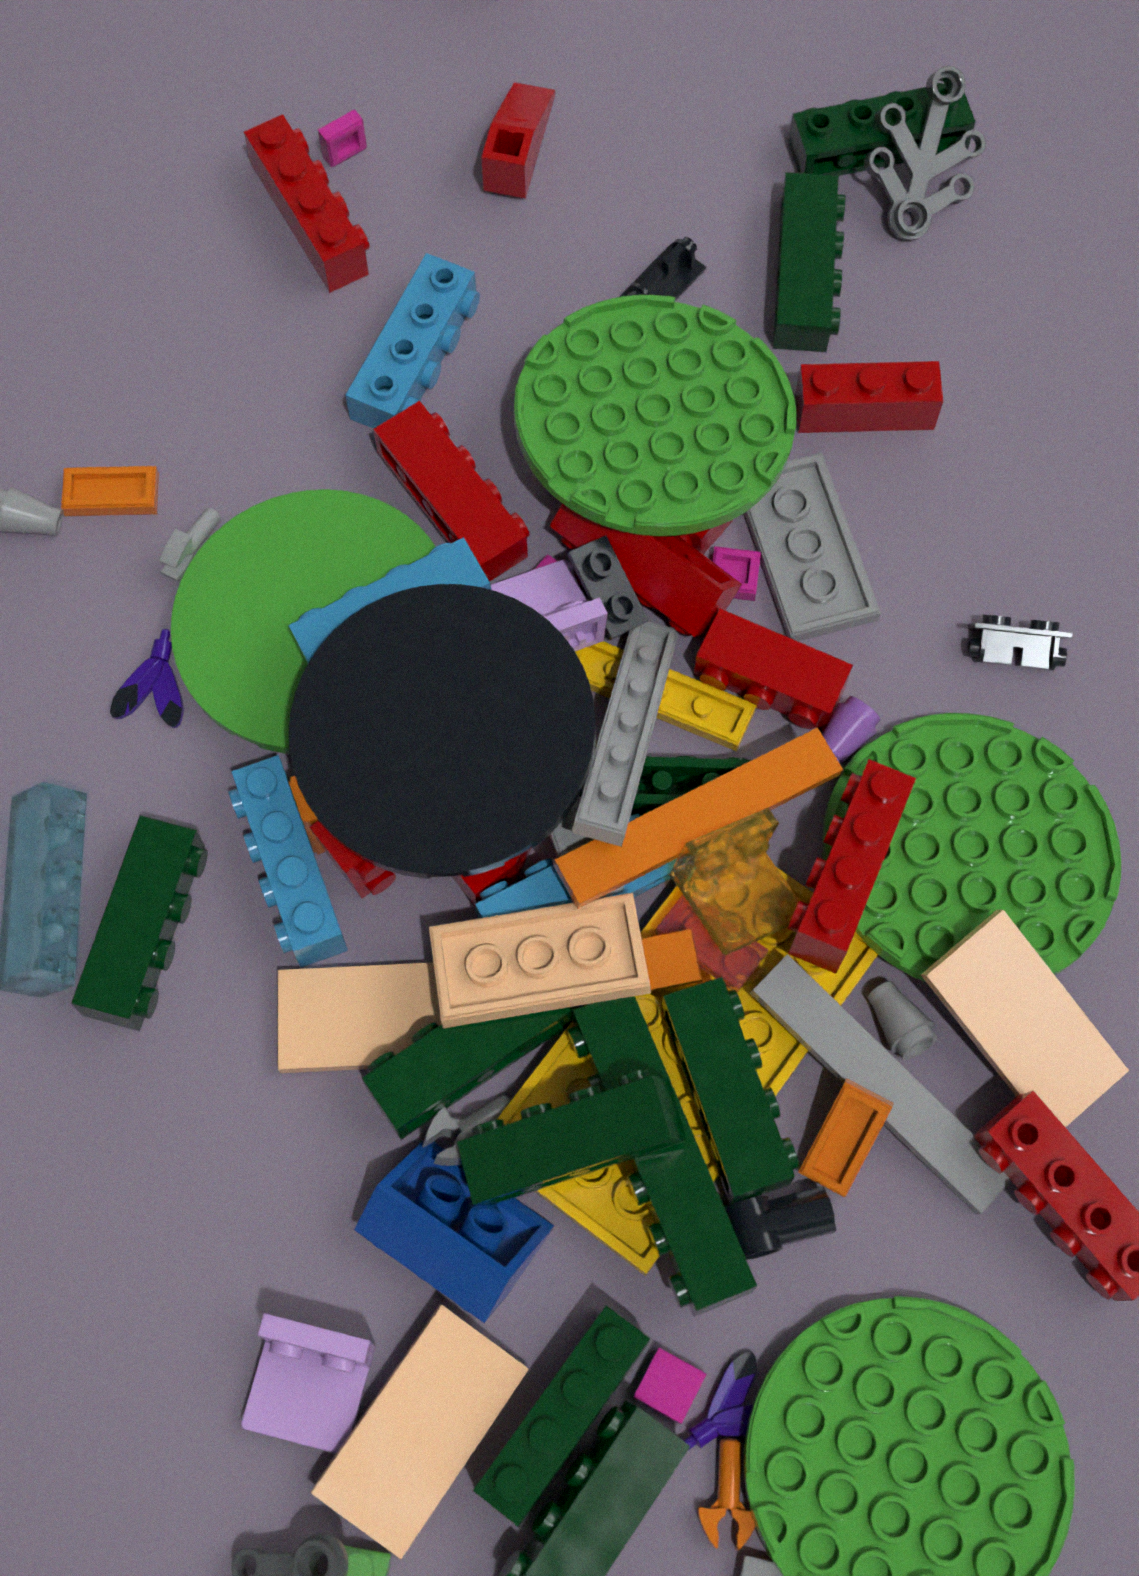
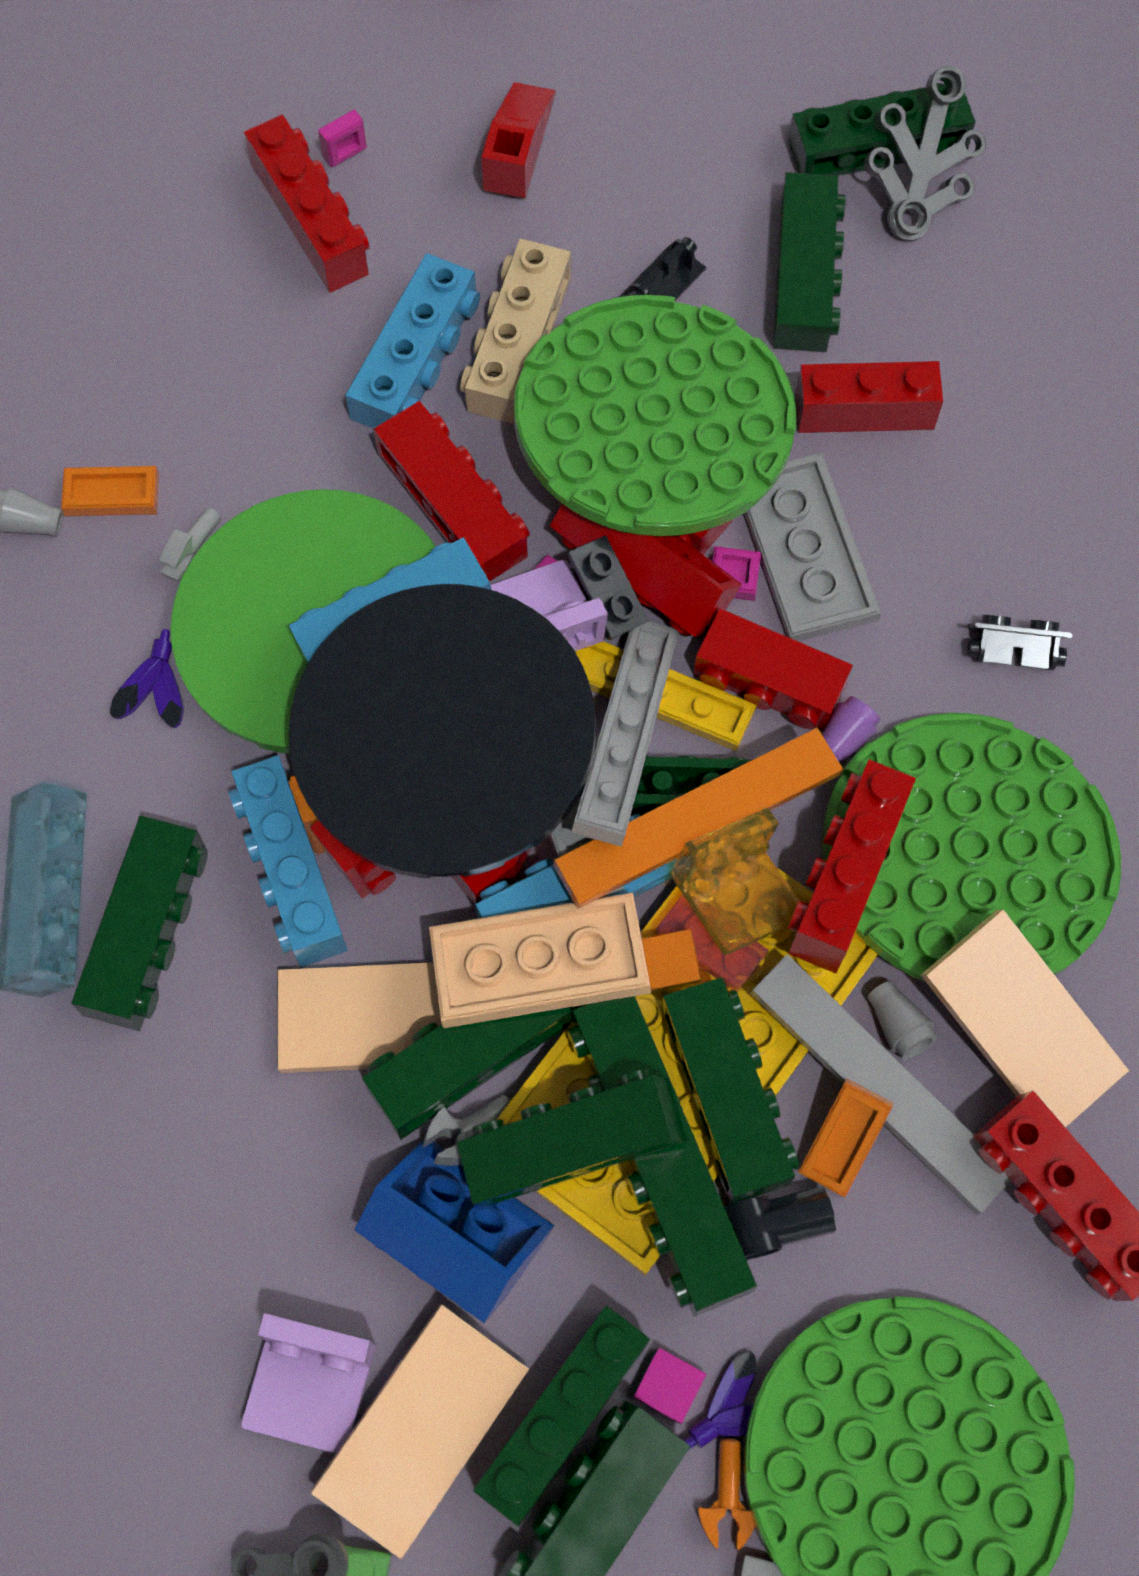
none -> tan brick [460,239,571,424]

